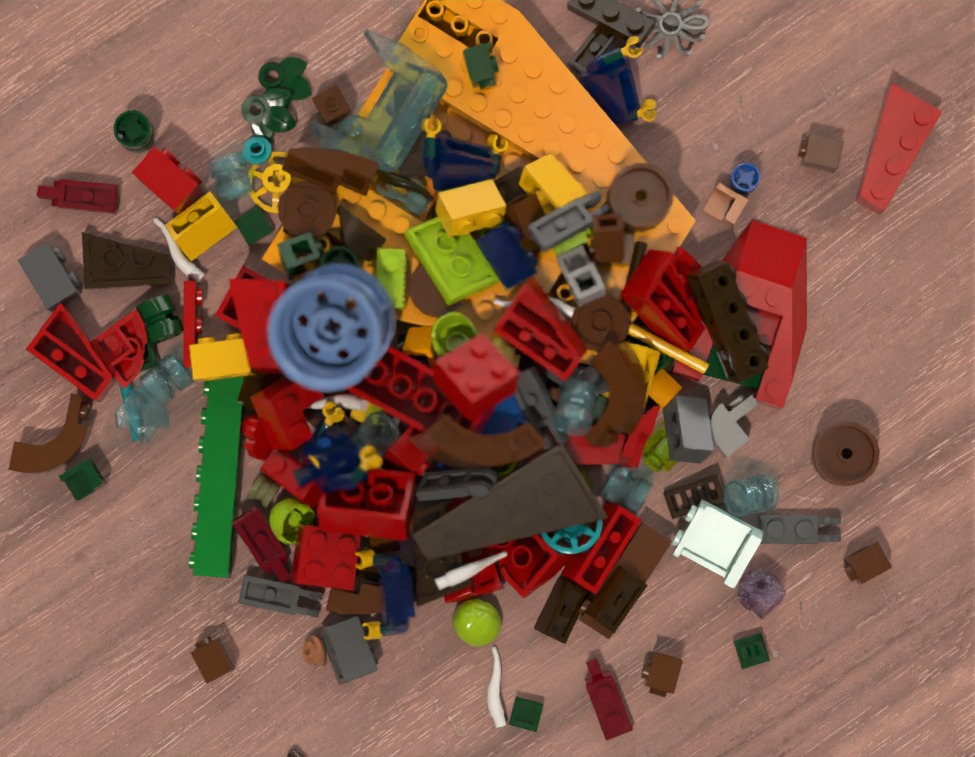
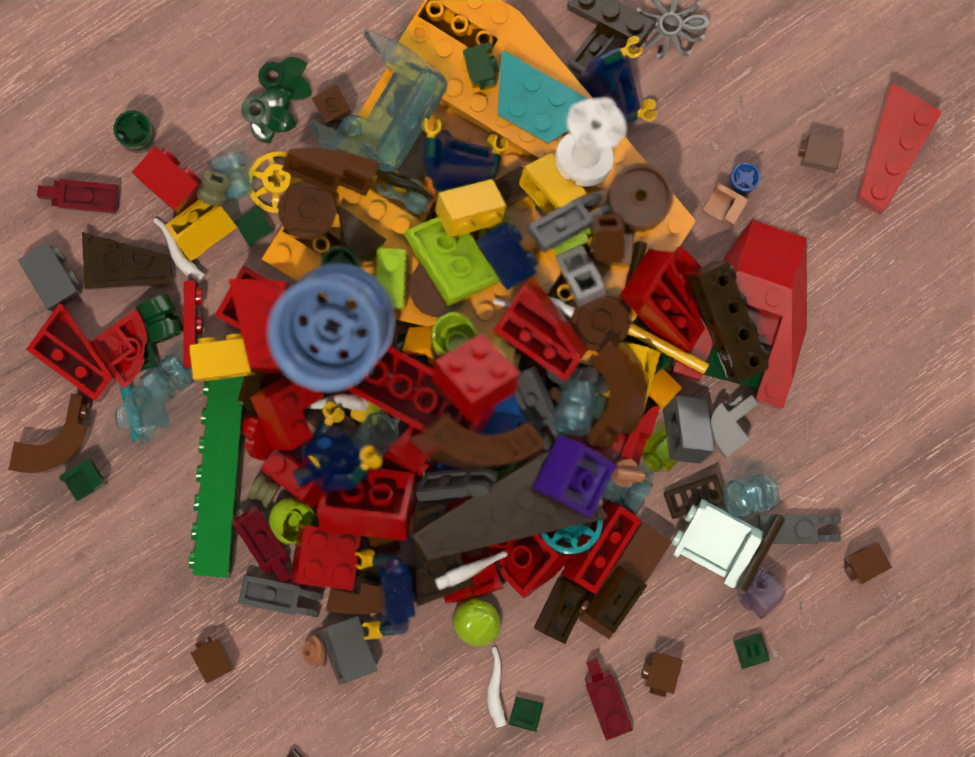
teal plate [243,137,272,165] -> none
dark green brick [277,232,324,281] -> none
reddish brown brick [503,194,546,241] -> none
reddish brown wheel [811,422,880,486] -> none
none -> olive wheel [197,171,231,206]
none -> teal wing [498,51,588,144]
none -> dark purple slope [533,435,617,518]
none -> white piece [555,98,626,186]
none -> nougat plate [611,458,645,487]
none -> dark brown bar [735,514,785,594]

